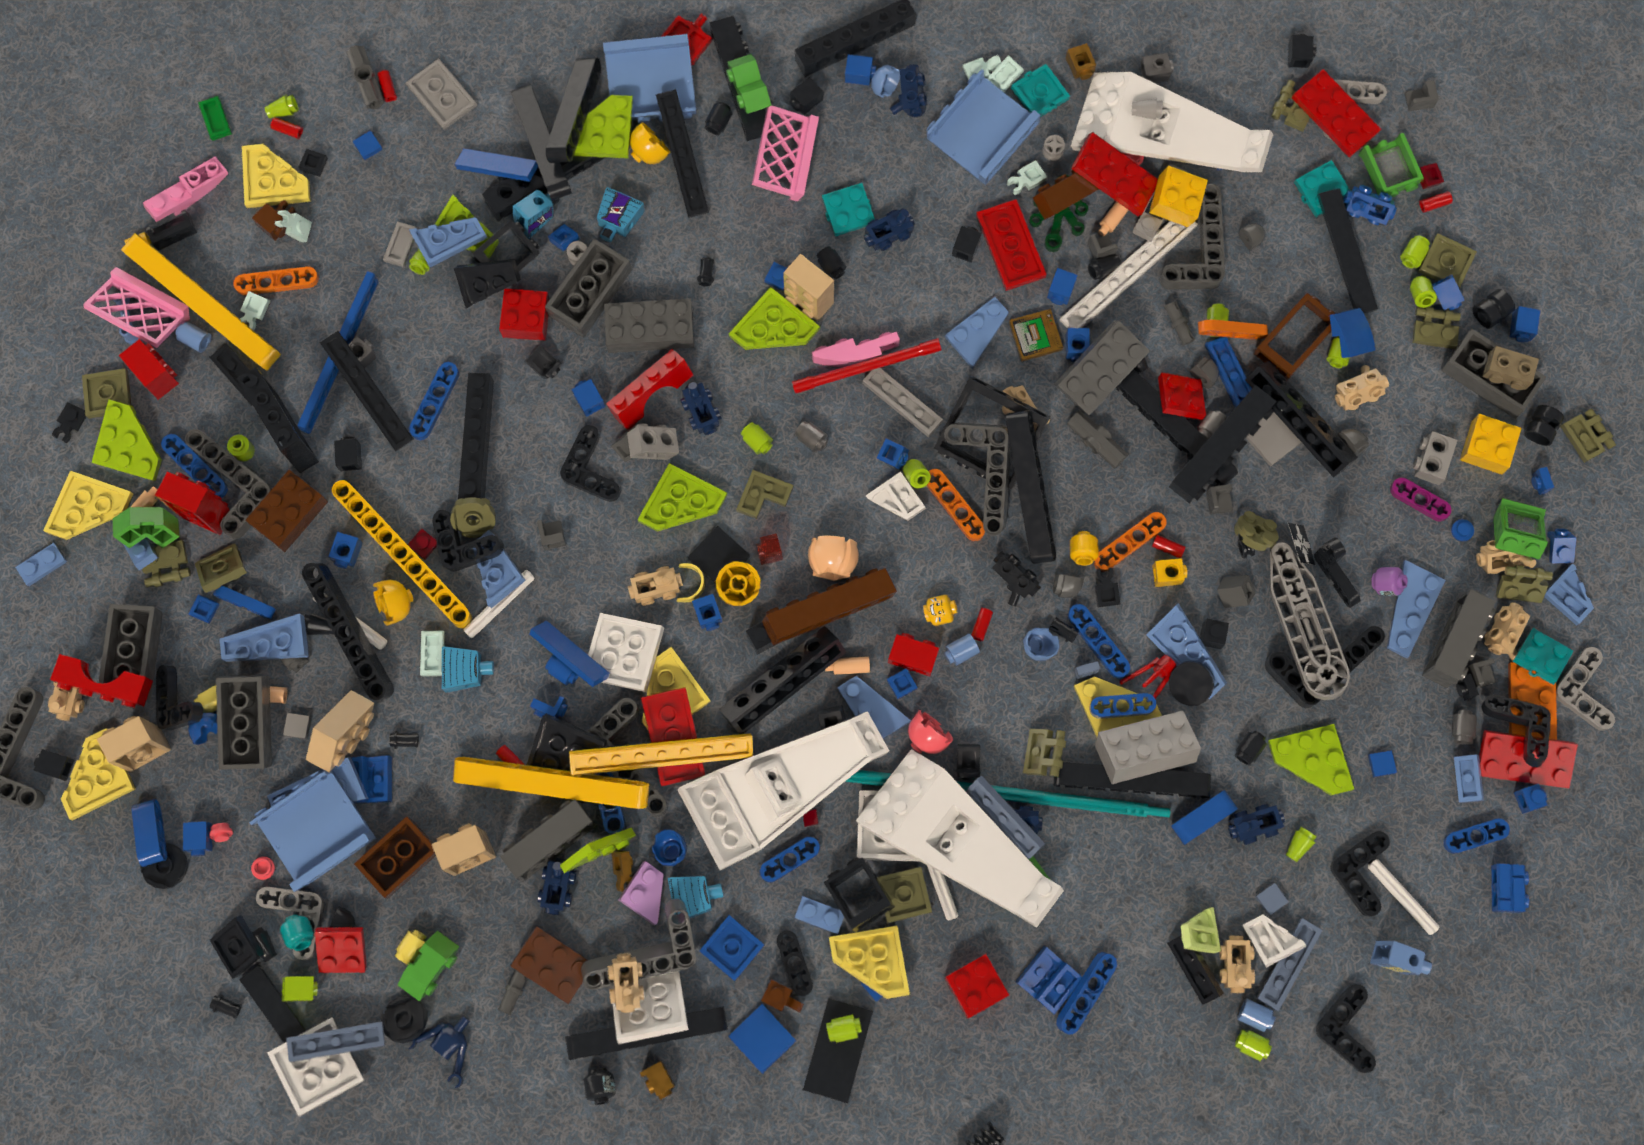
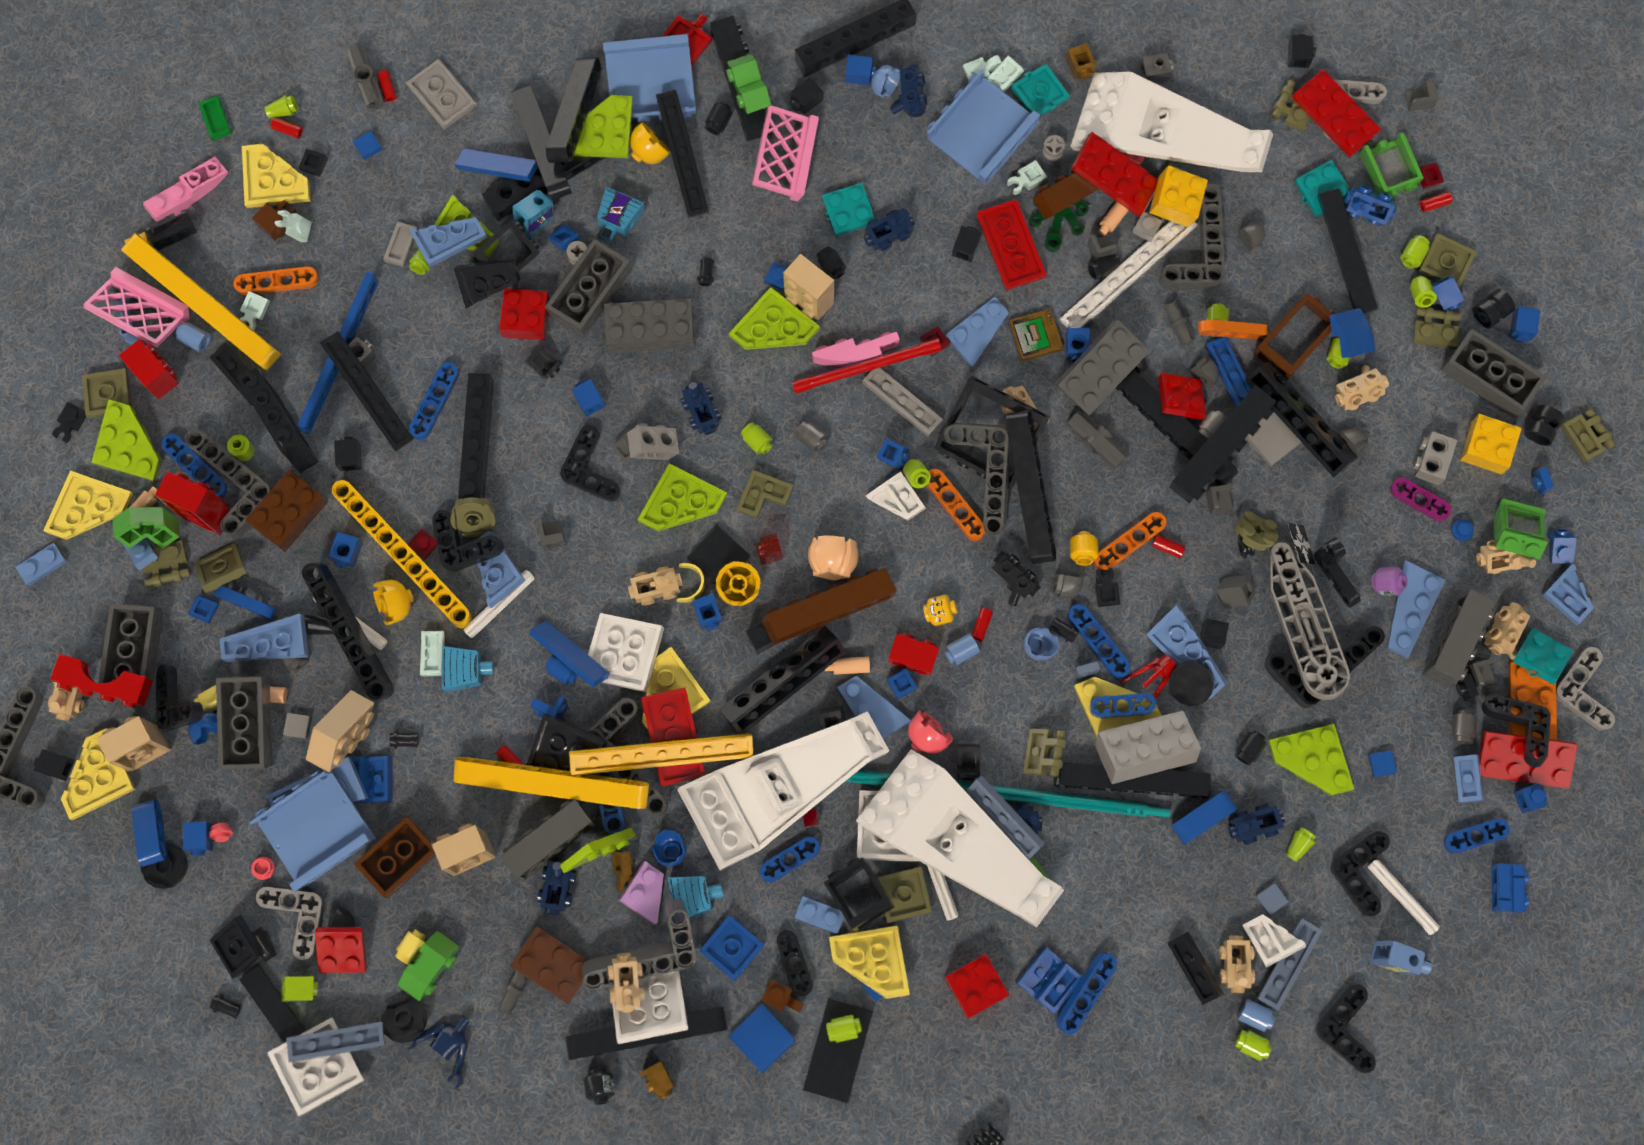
teal head [280,914,315,951] -> none
red arch [606,349,693,430] -> none
blue brick [1047,268,1078,305] -> none
light grey cone [1132,98,1163,120] -> none
yellow brick [1152,558,1187,587] -> none
yellowish green wing [1181,907,1221,954] -> none
dark tan brick [1483,346,1539,390] -> none
olive plate [1496,565,1553,603] -> none
none -> dark red plate [919,326,950,357]

